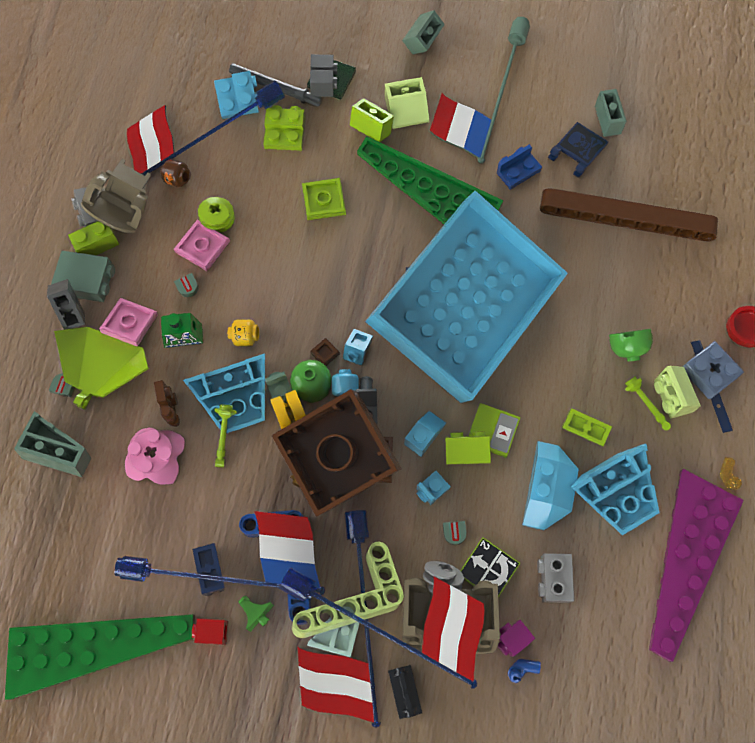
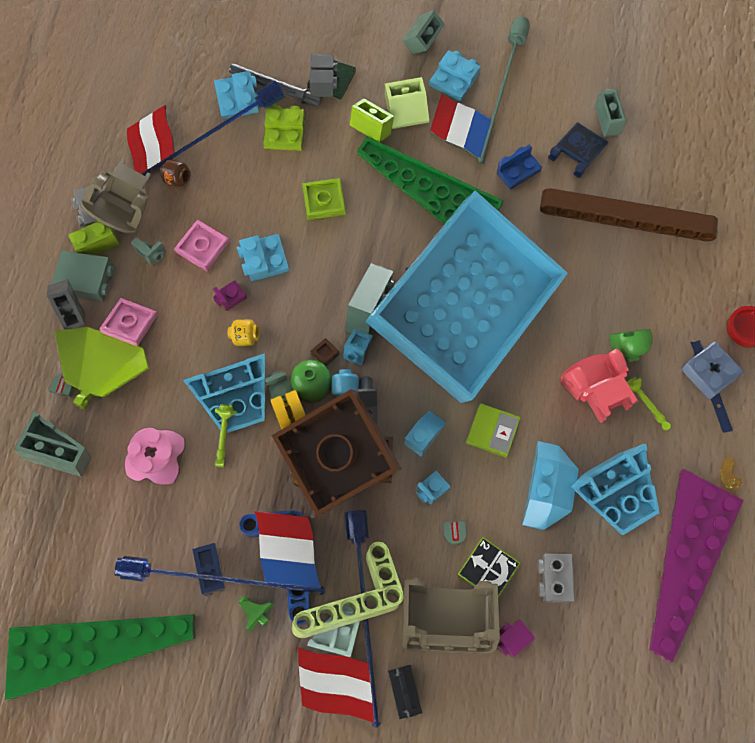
reddish brown plate [154,380,180,427] -> none
green torso [161,313,203,348] -> none
sand green tile [174,273,198,297] -> none
red brick [192,619,229,645] -> none
lime piece [198,197,235,232] -> none
flag [279,568,484,689] -> none
light grey piece [423,561,464,593] -> none
lime brick [445,431,491,464] -> none
blue arm [508,659,541,683] -> none
lime hinge [562,408,612,447] -> none
yellowish green slope [654,366,701,419] -> none
none -> sand green bracket [131,237,166,266]
none -> magenta bracket [213,280,247,311]
none -> medium azure plate [237,234,289,282]
none -> wedge [345,263,395,334]
none -> medium azure plate [429,50,481,102]
none -> coral piece [560,349,638,424]

